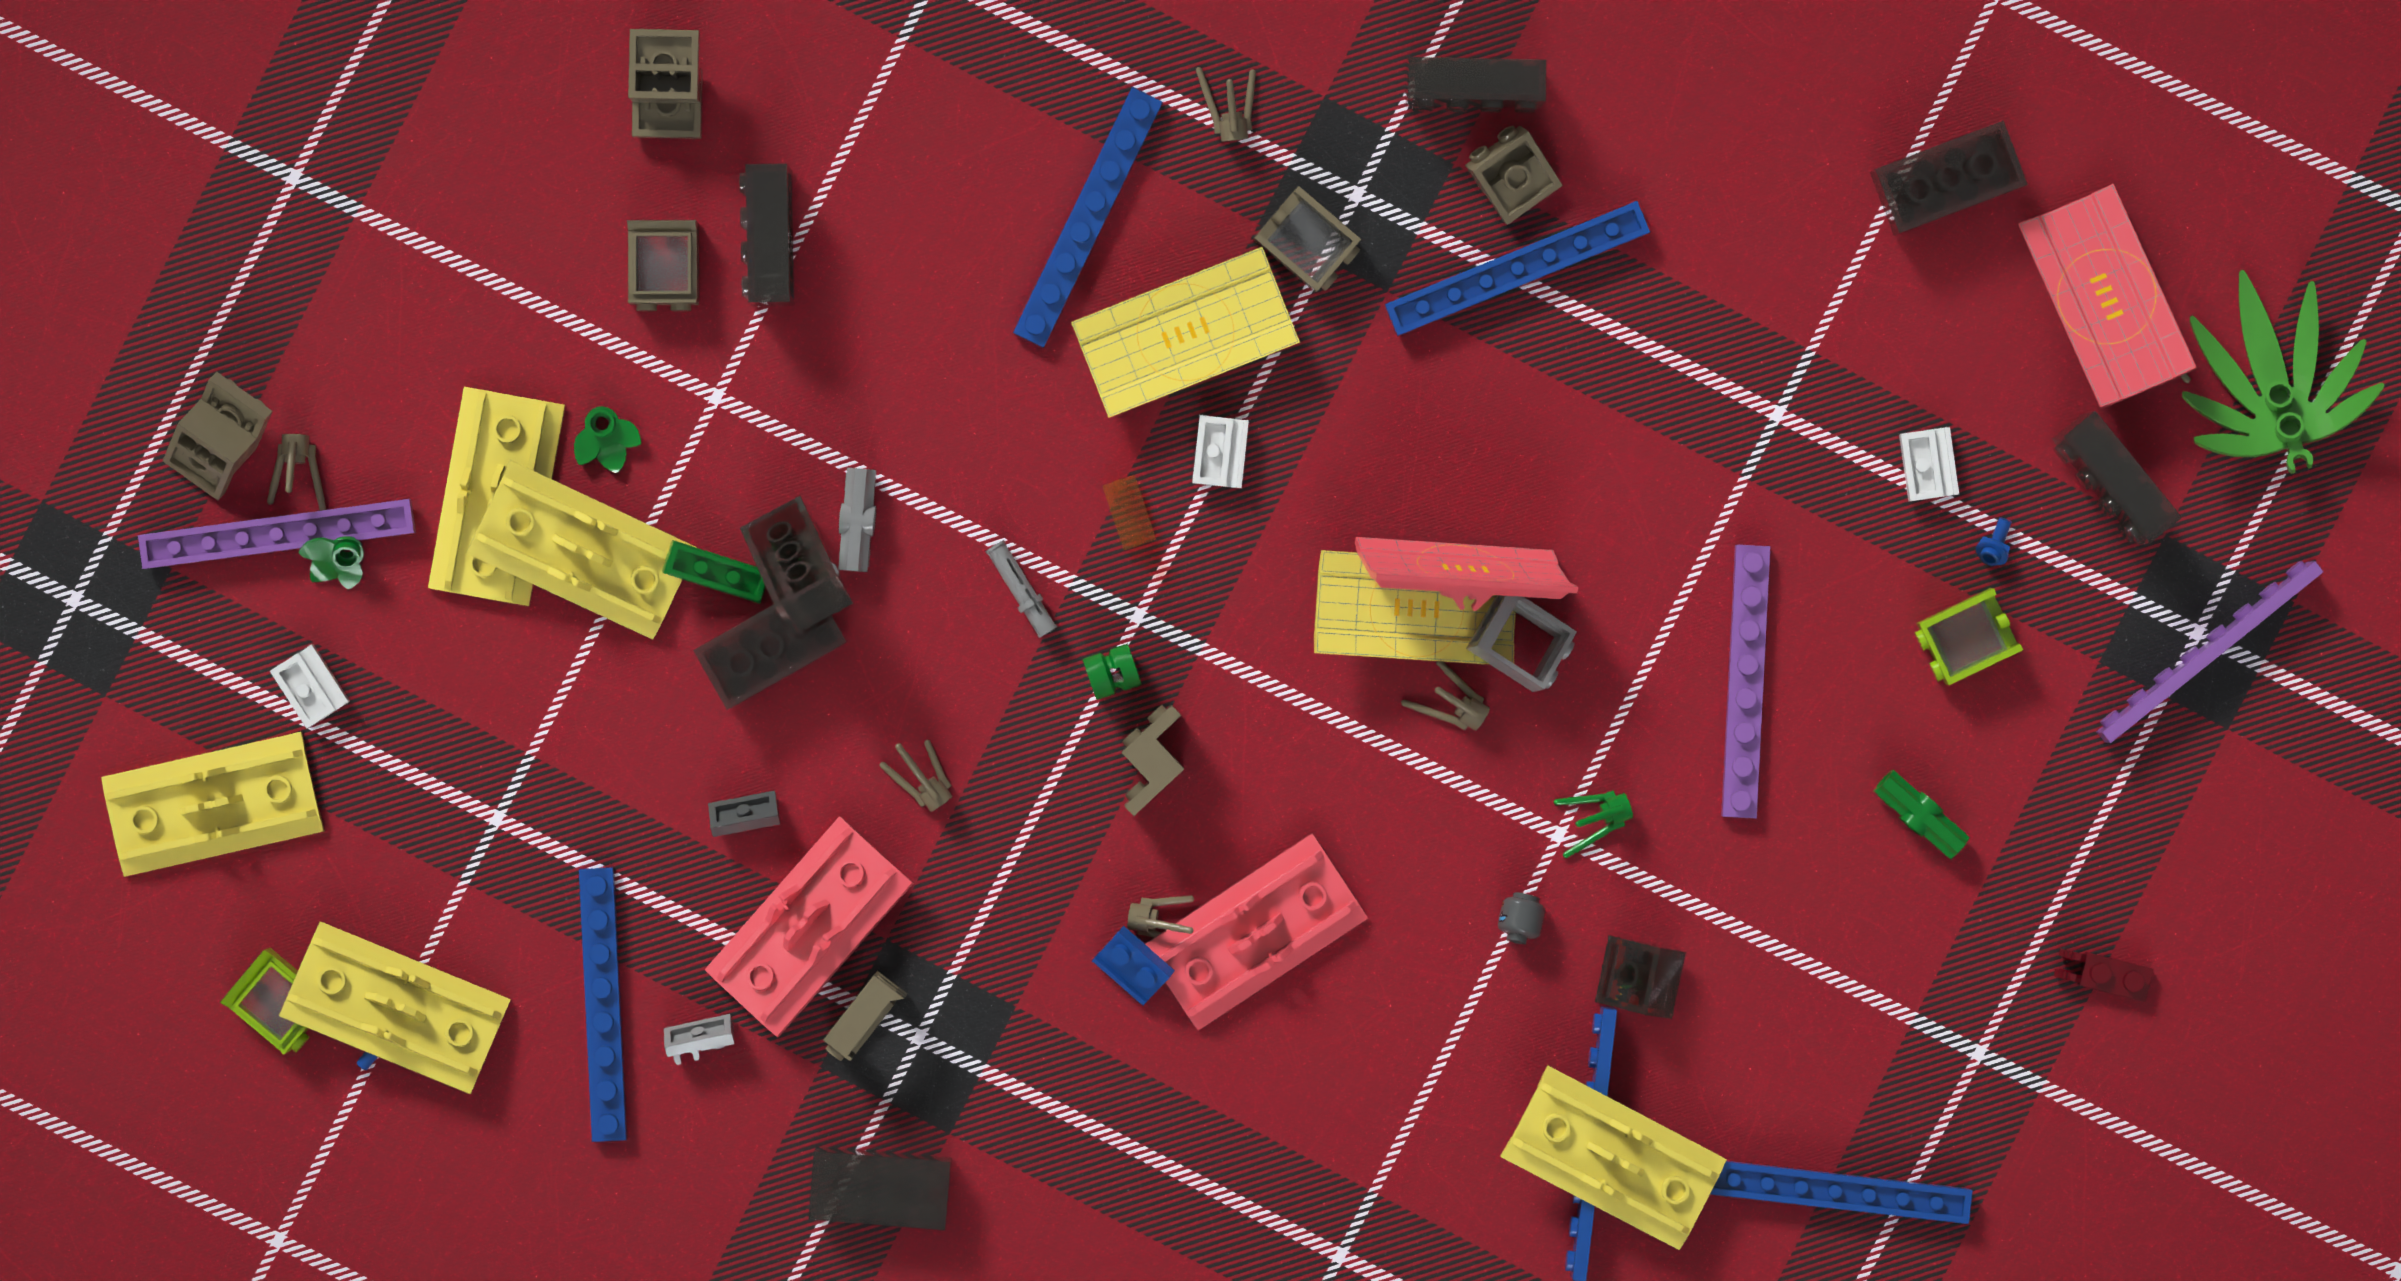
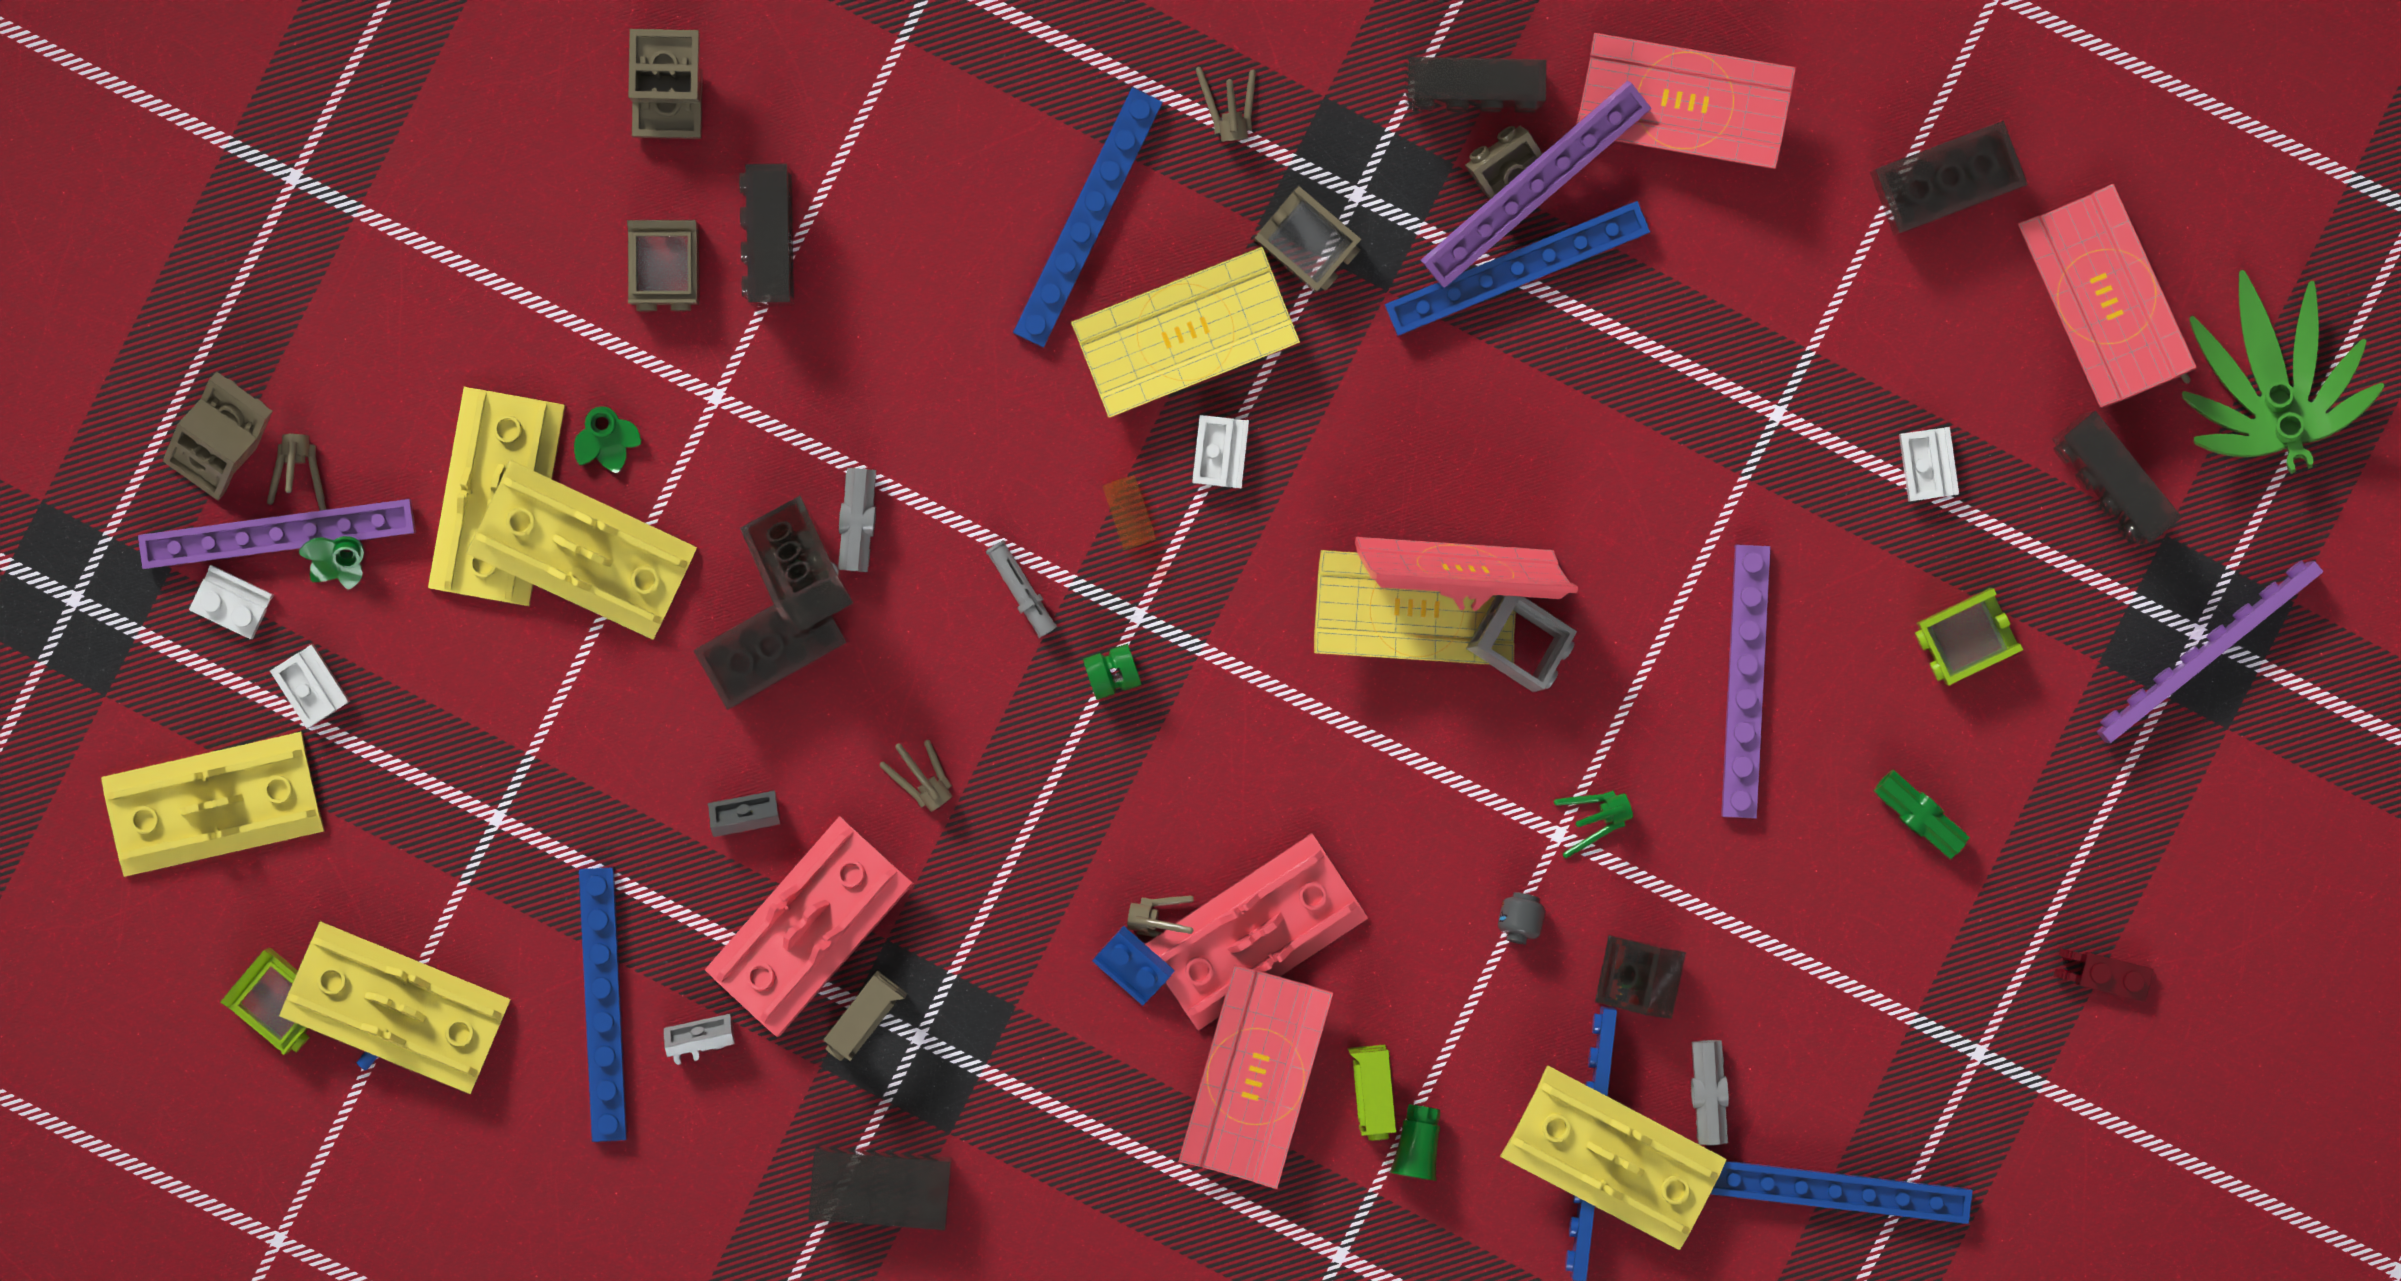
green tile [662,540,770,604] -> none
dark tan bracket [1121,704,1184,816] -> none
dark tan plant [1401,661,1490,731] -> none
blue plate [1976,517,2012,566] -> none
none -> white plate [189,565,274,639]
none -> coral hinge [1178,965,1333,1189]
none -> lime window [1347,1044,1396,1141]
none -> green plant [1389,1104,1440,1181]
none -> medium lavender plate [1420,80,1652,288]
none -> coral hinge [1576,33,1796,169]
none -> light grey piece [1691,1040,1729,1145]

